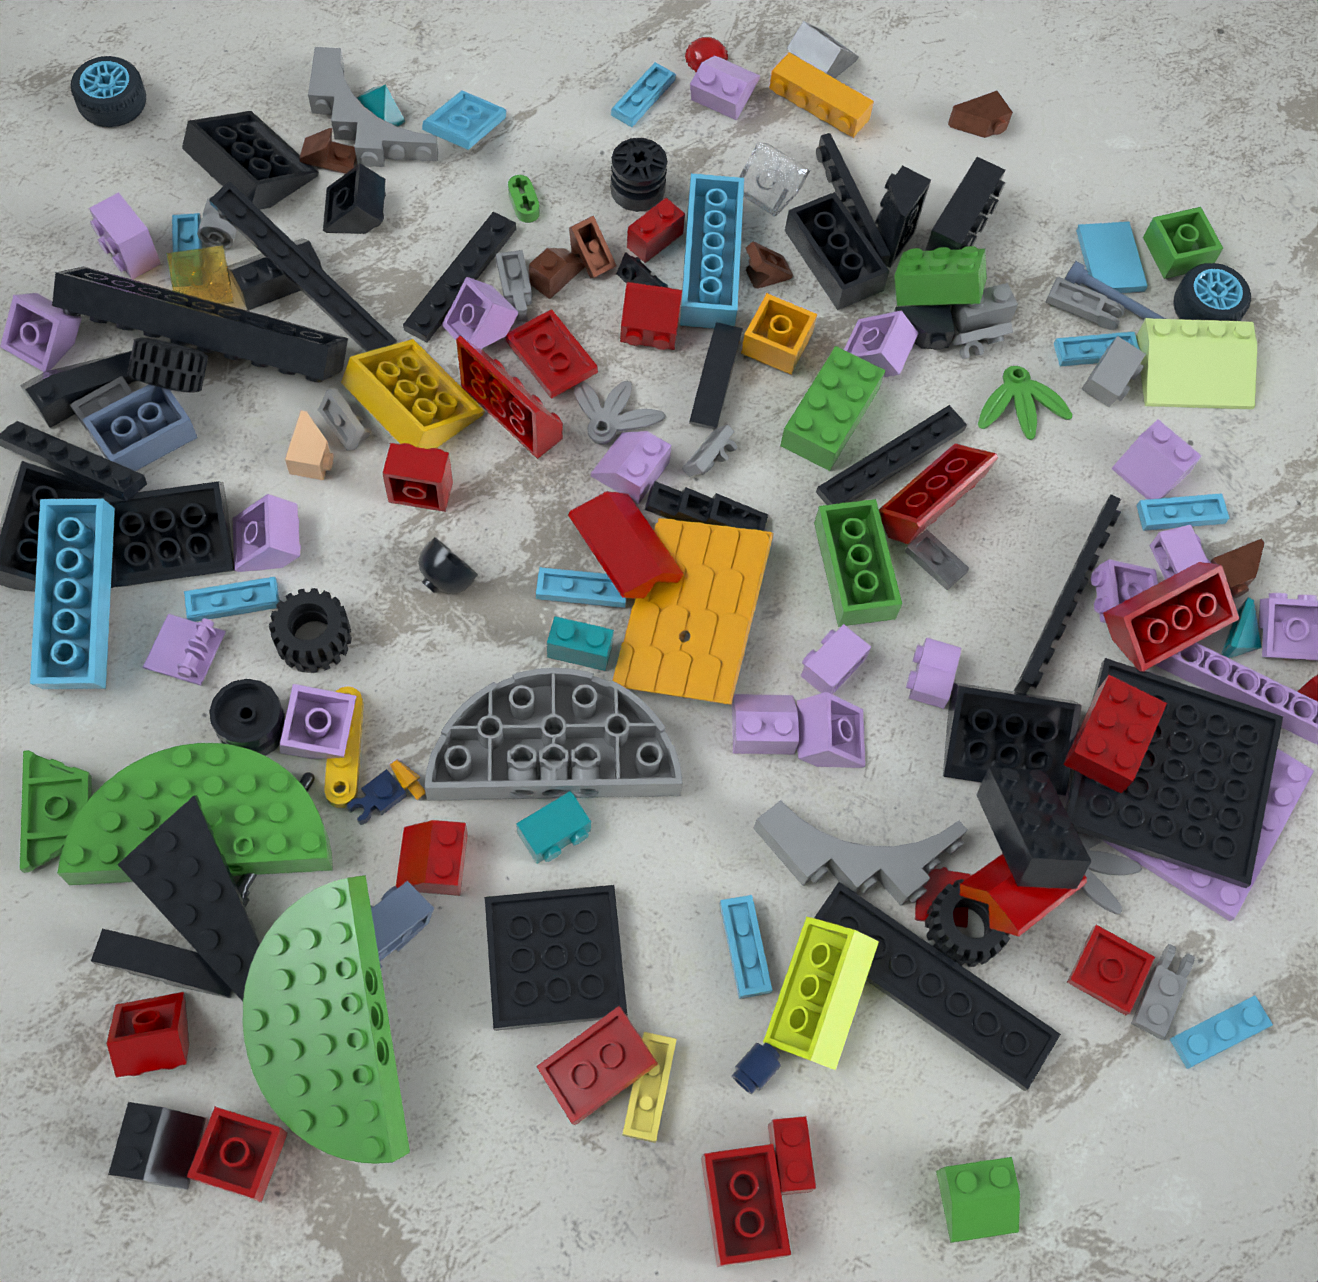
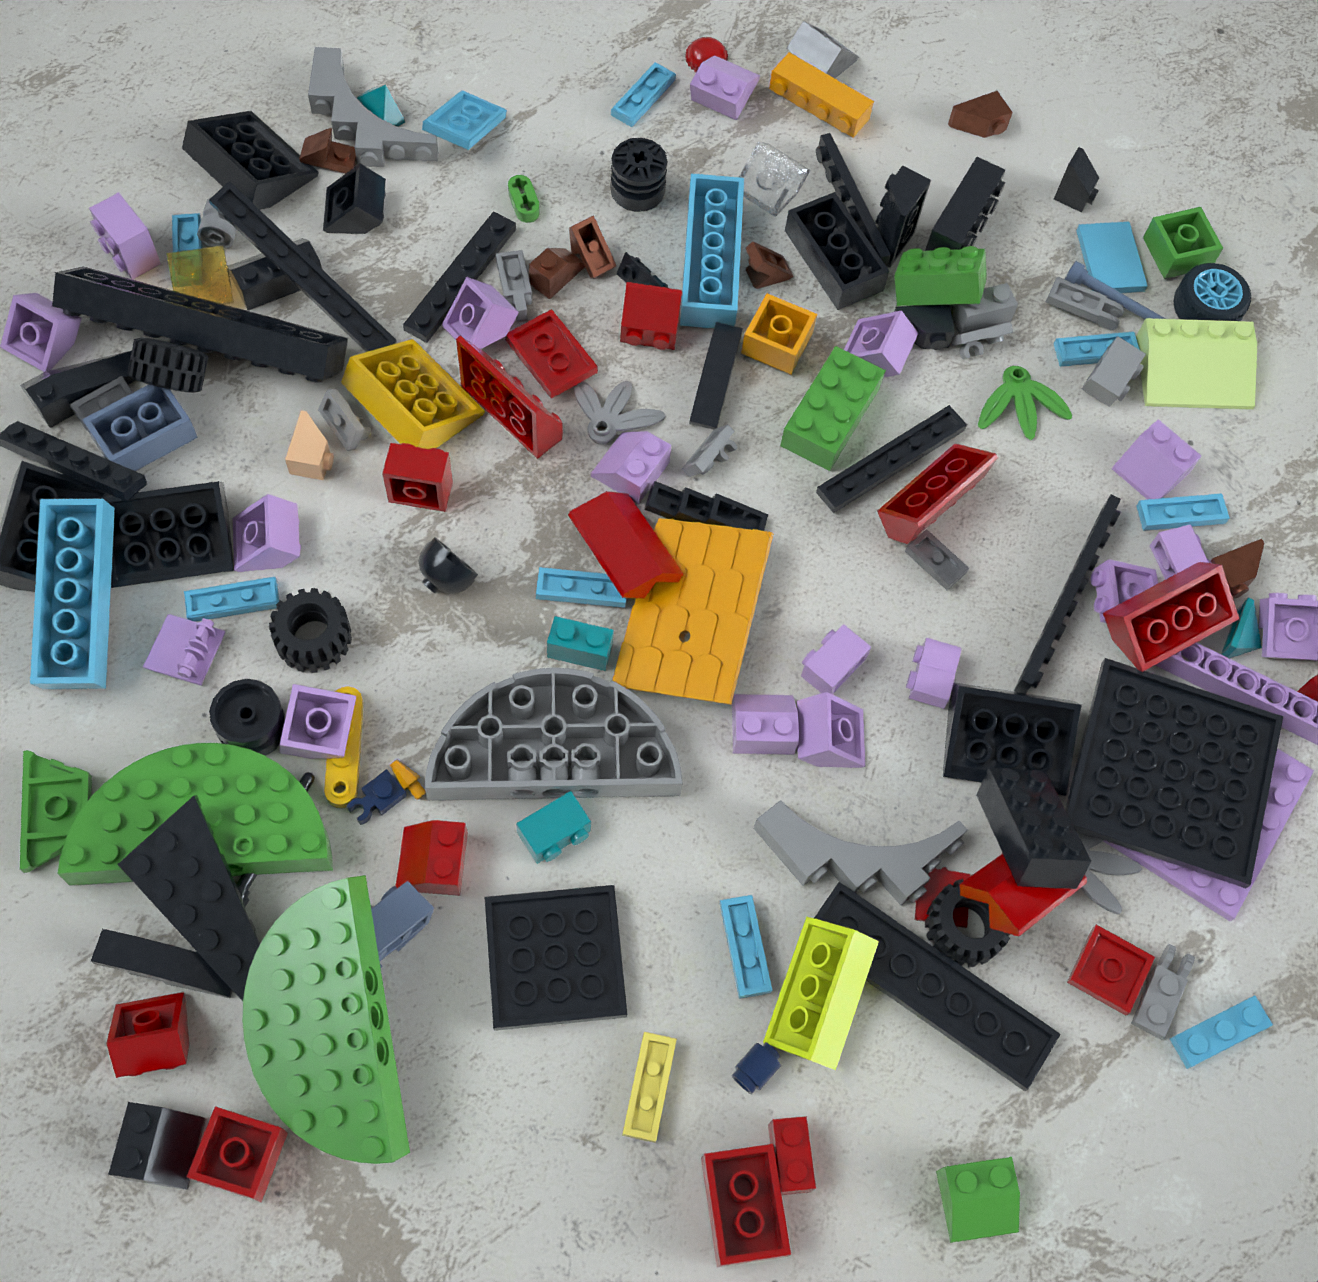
black wheel [71,56,146,127] -> none
red plate [536,1006,658,1125] -> none
red brick [627,198,685,263] -> none
bright green brick [814,499,902,627] -> none
red brick [1063,675,1167,793] -> none
none -> black slope [1053,147,1099,213]

